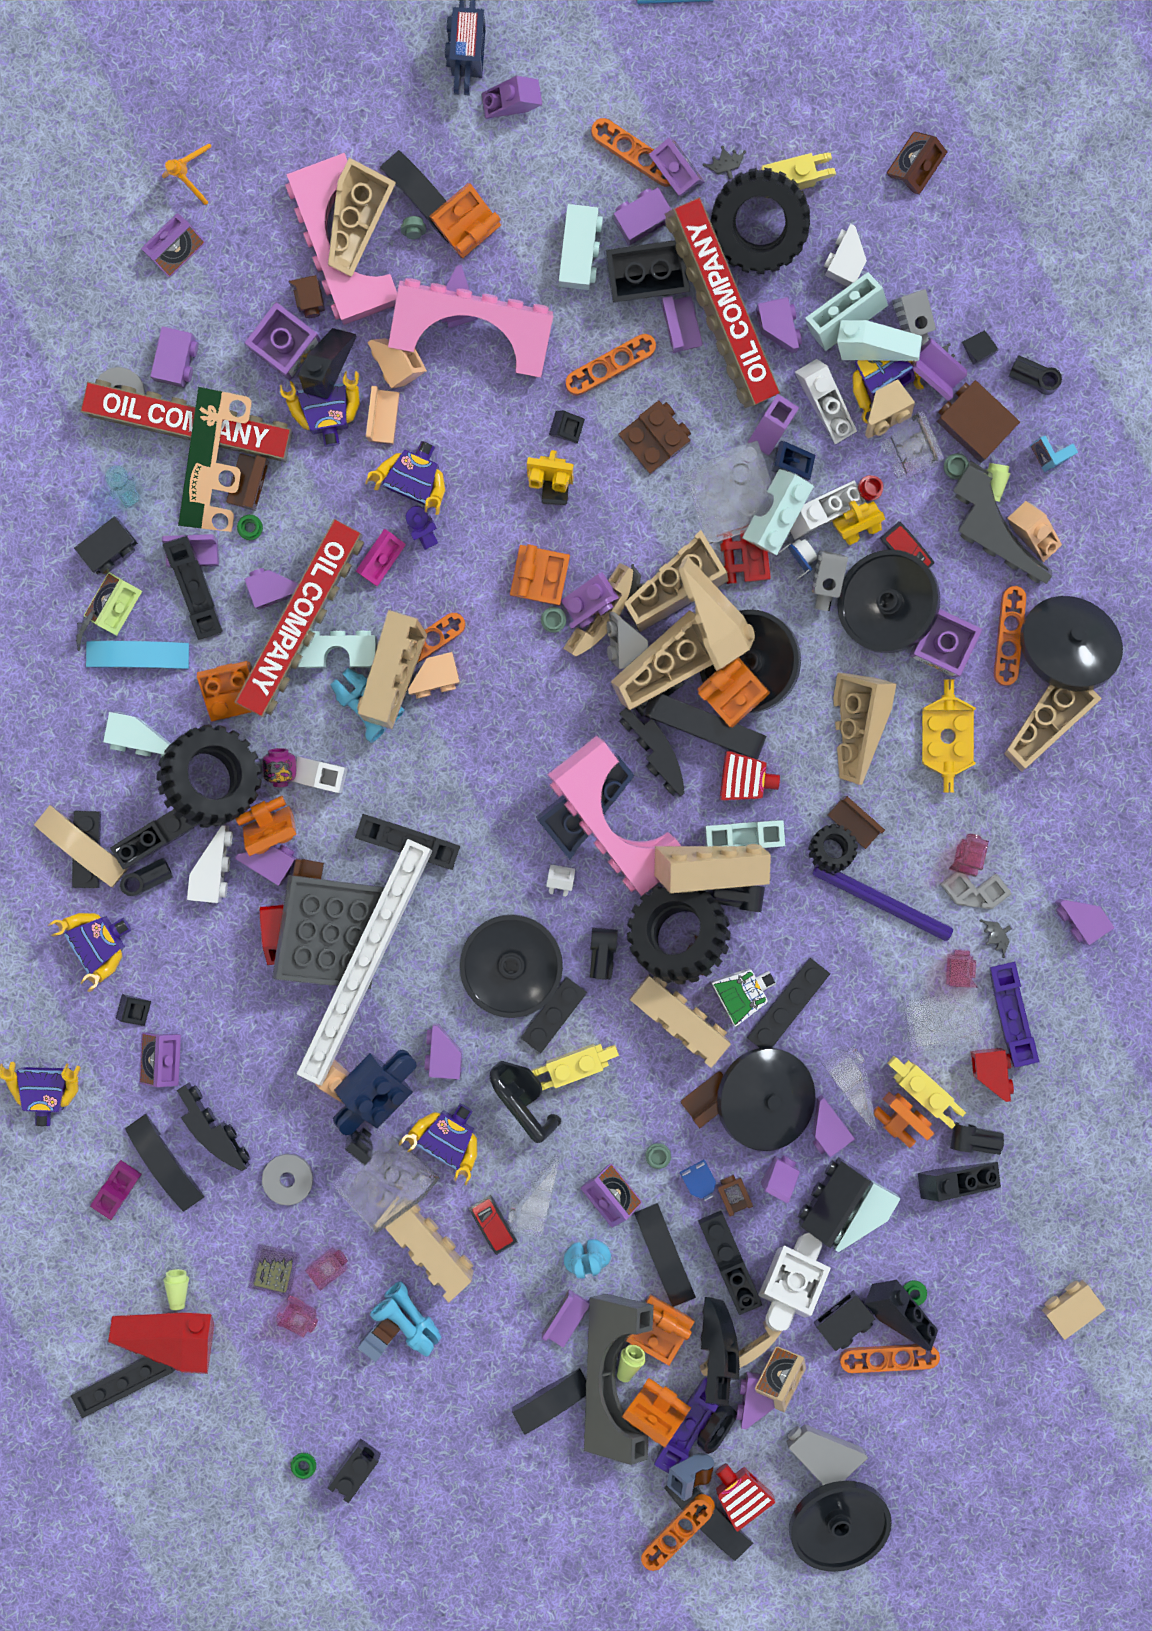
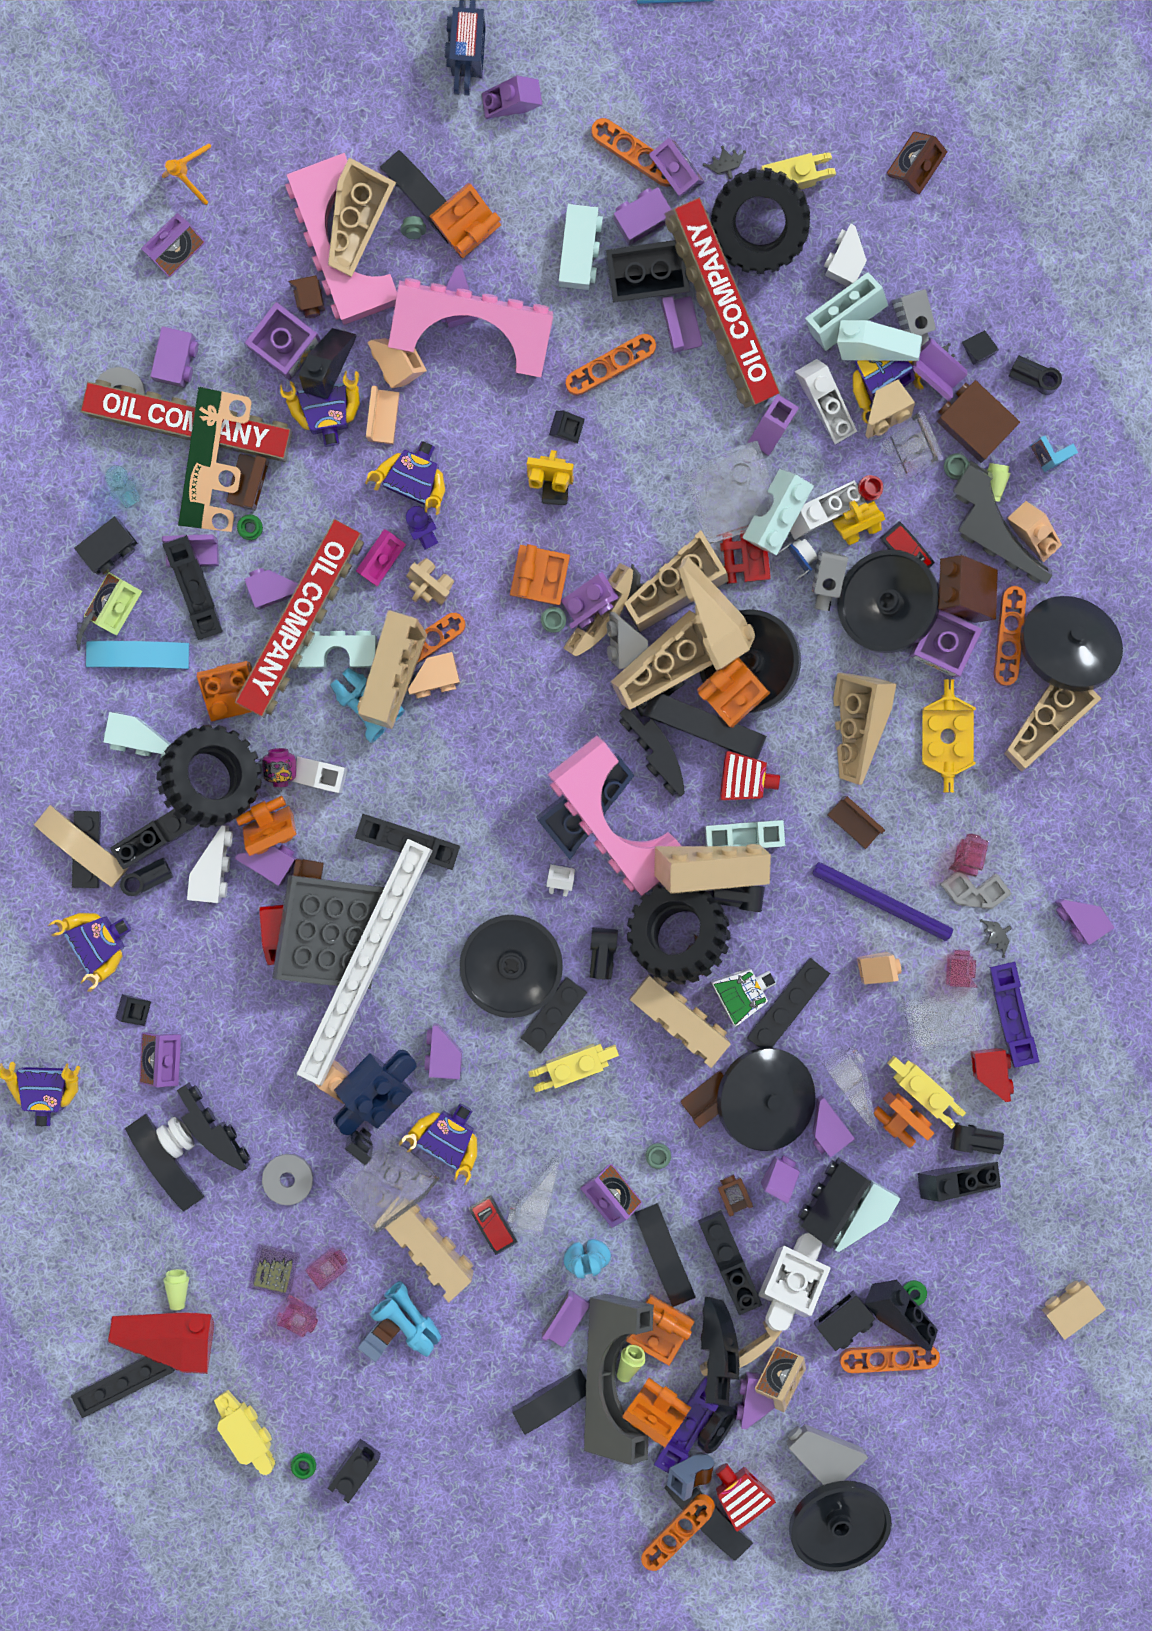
magenta slope [90,1160,142,1220] -> none
black piece [489,1061,562,1143] -> none
reddish brown plate [618,400,691,475] -> none
blue piece [679,1159,716,1201] -> none
medium lavender slope [756,297,802,353] -> none
dark blue slope [771,441,816,480] -> none
black tyre [808,824,858,873] -> none
none -> white wheel [156,1117,195,1158]
none -> light yellow hinge [214,1390,275,1476]
none -> tan hips [406,558,454,606]
none -> light nougat slope [857,952,902,984]
none -> reddish brown brick [938,555,998,623]

